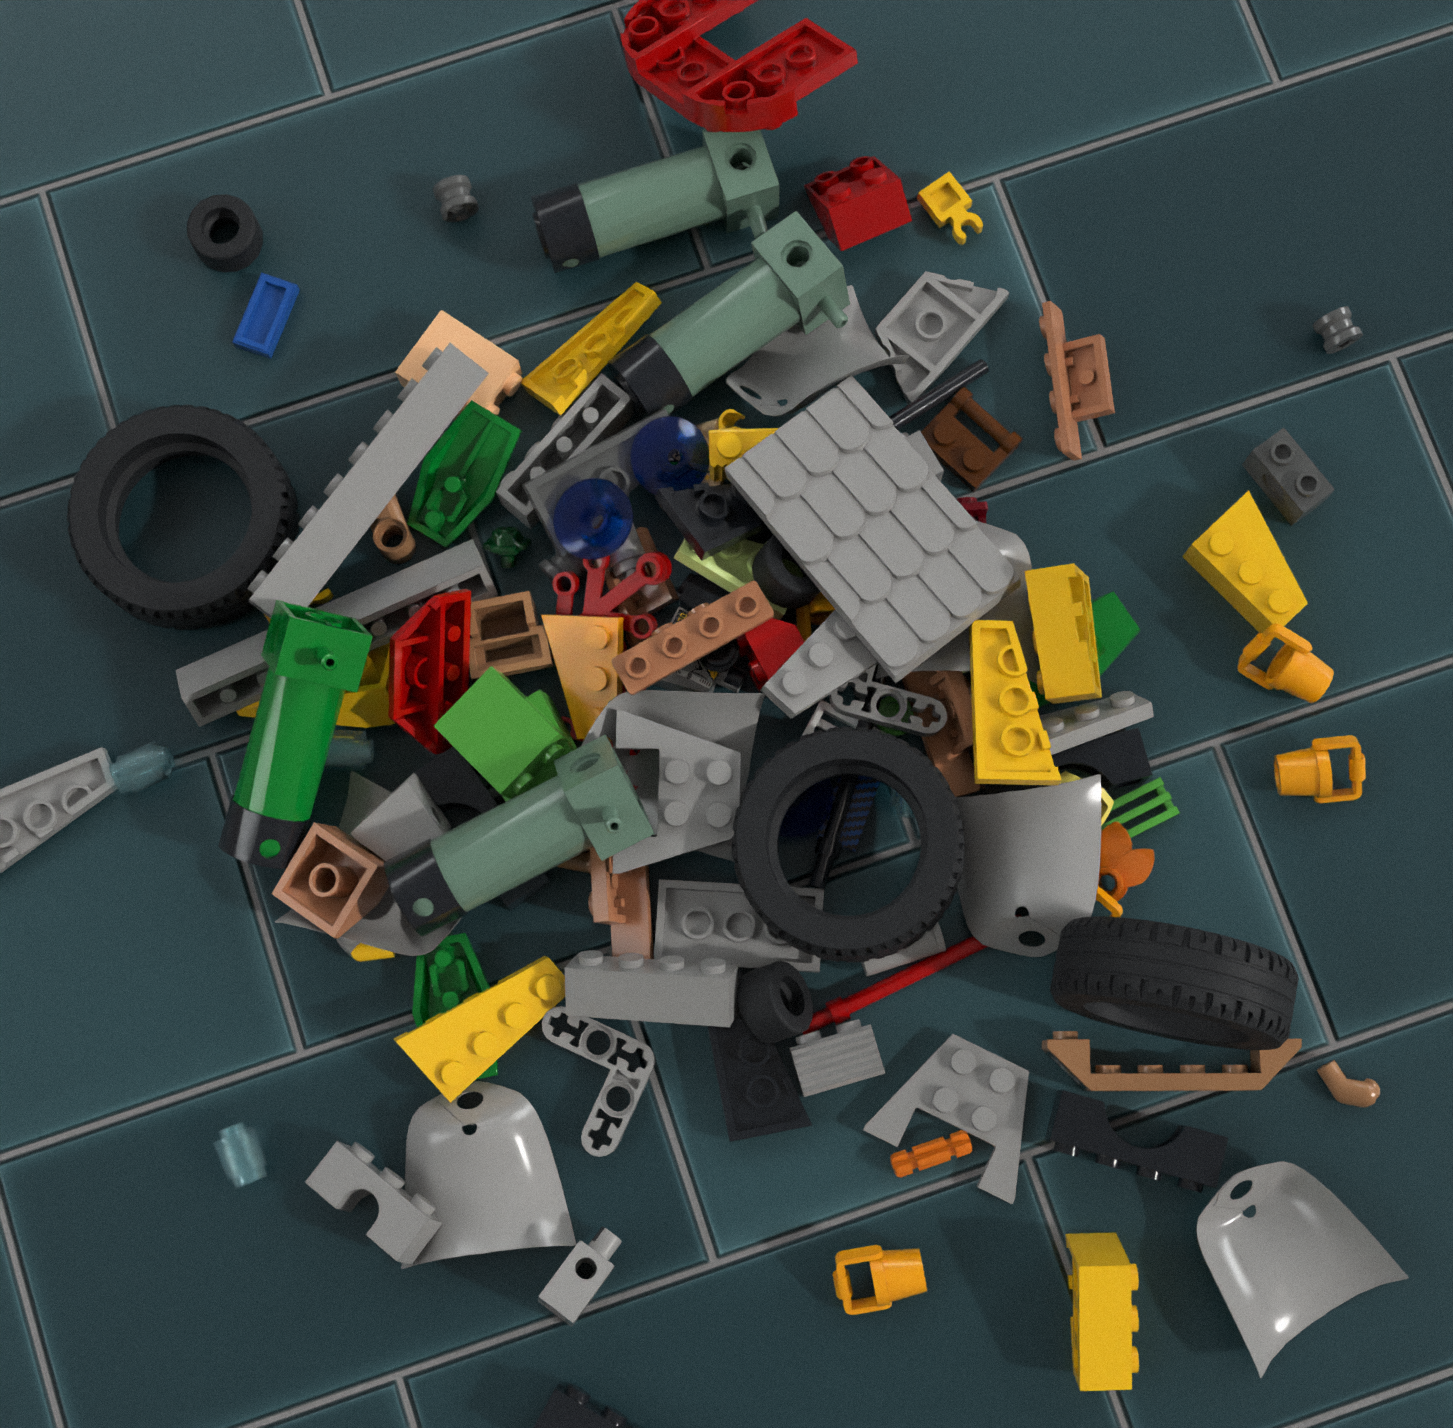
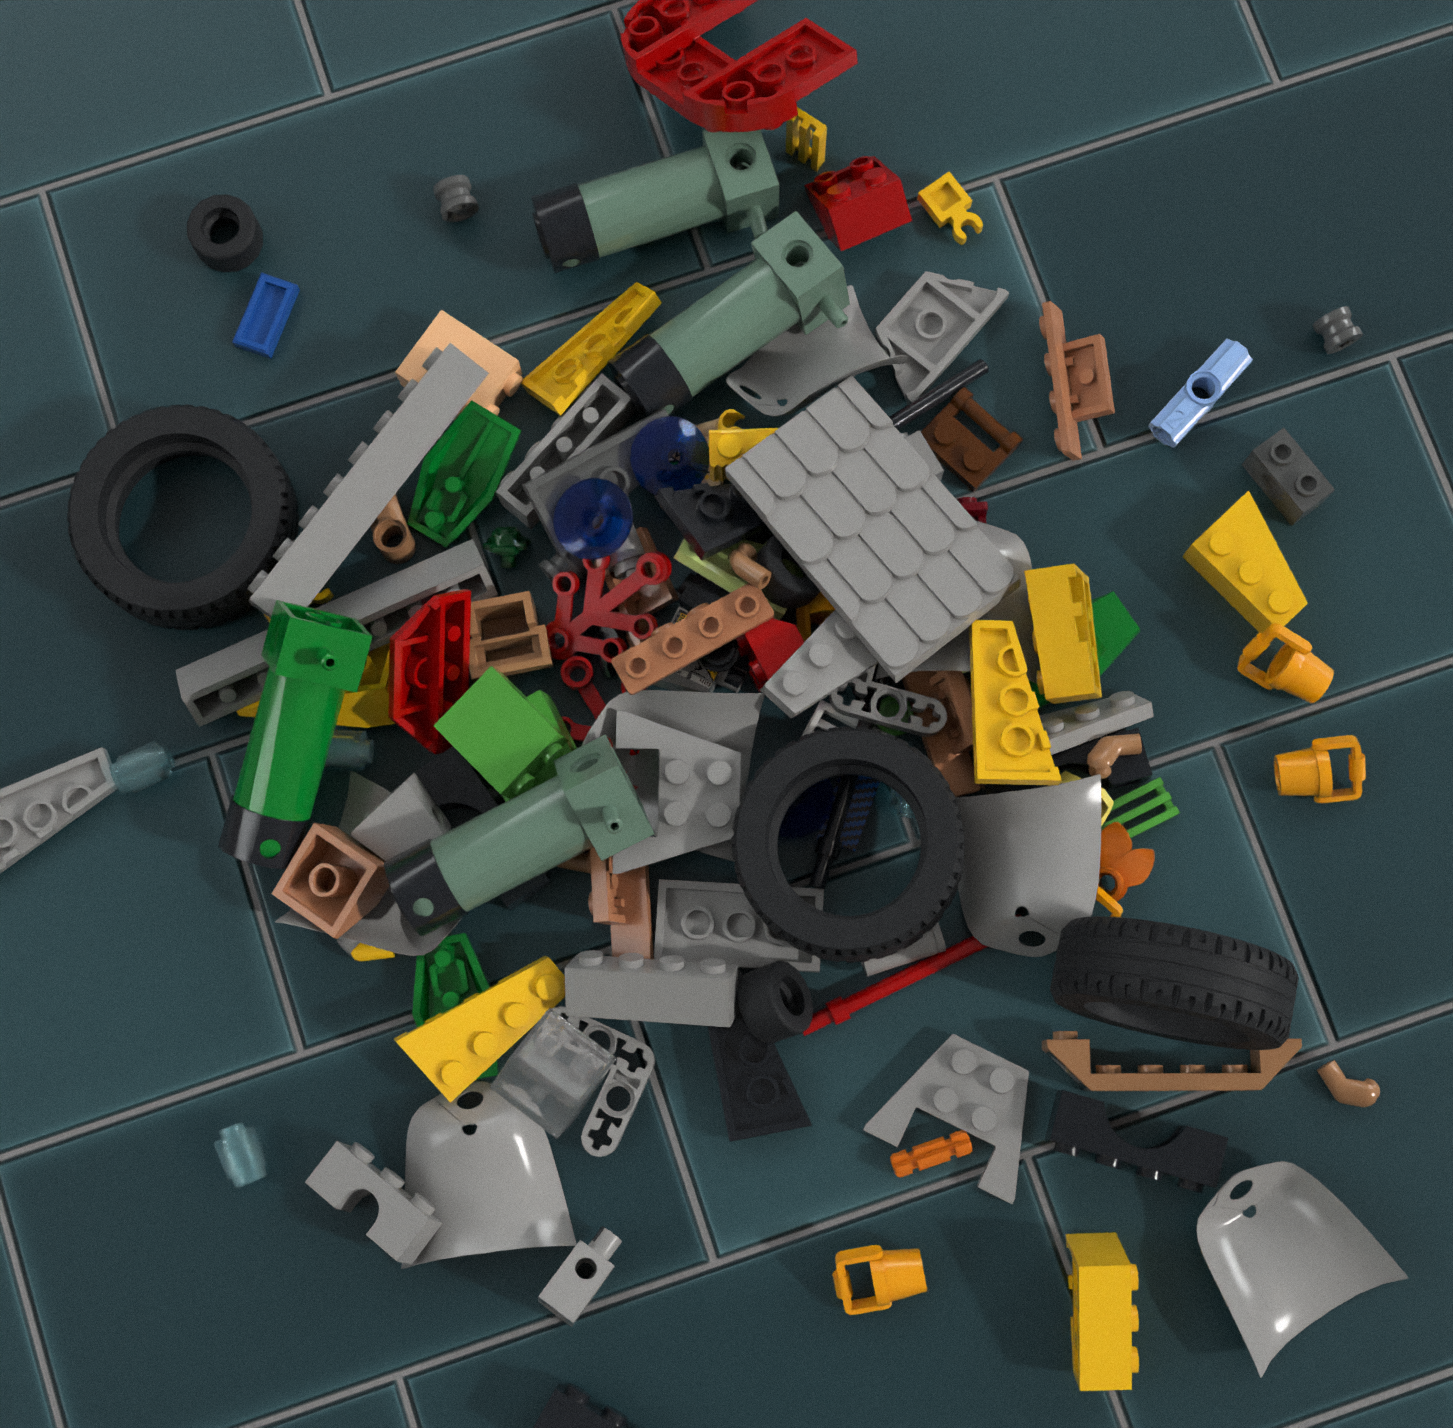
light orange wing [541,614,624,741] -> none
light grey brick [789,1019,885,1097] -> none
none -> clear slope [490,1008,617,1139]
none -> medium nougat arm [728,543,772,590]
none -> yellow tile [785,107,827,172]
none -> medium nougat arm [1087,733,1142,779]
none -> light blue piece [1148,338,1253,448]

